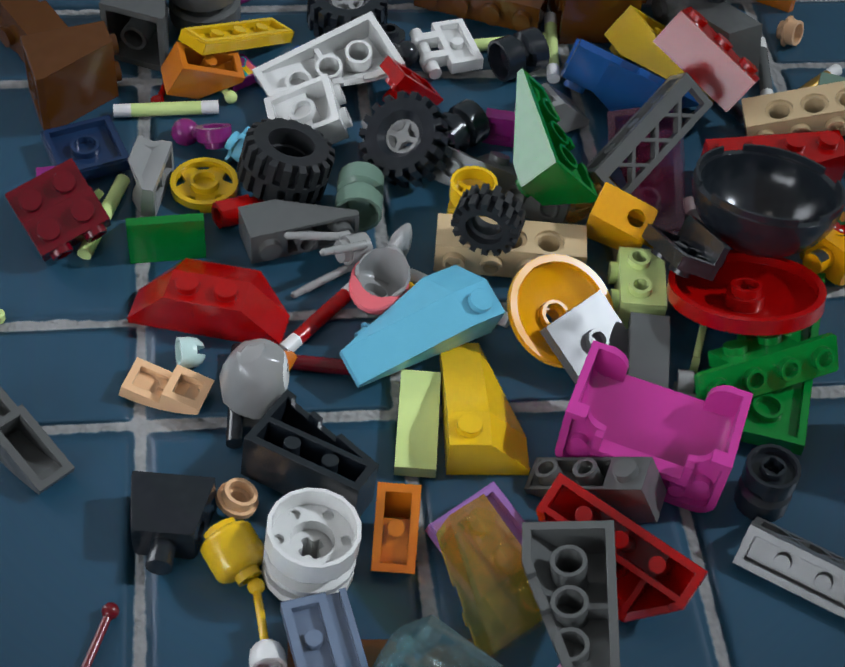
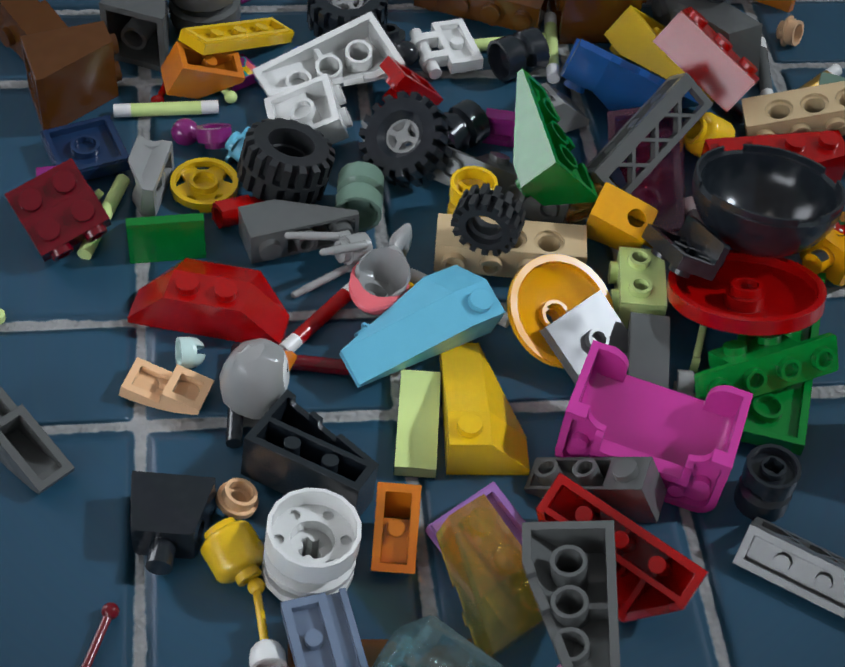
none -> yellow head [684,112,735,158]

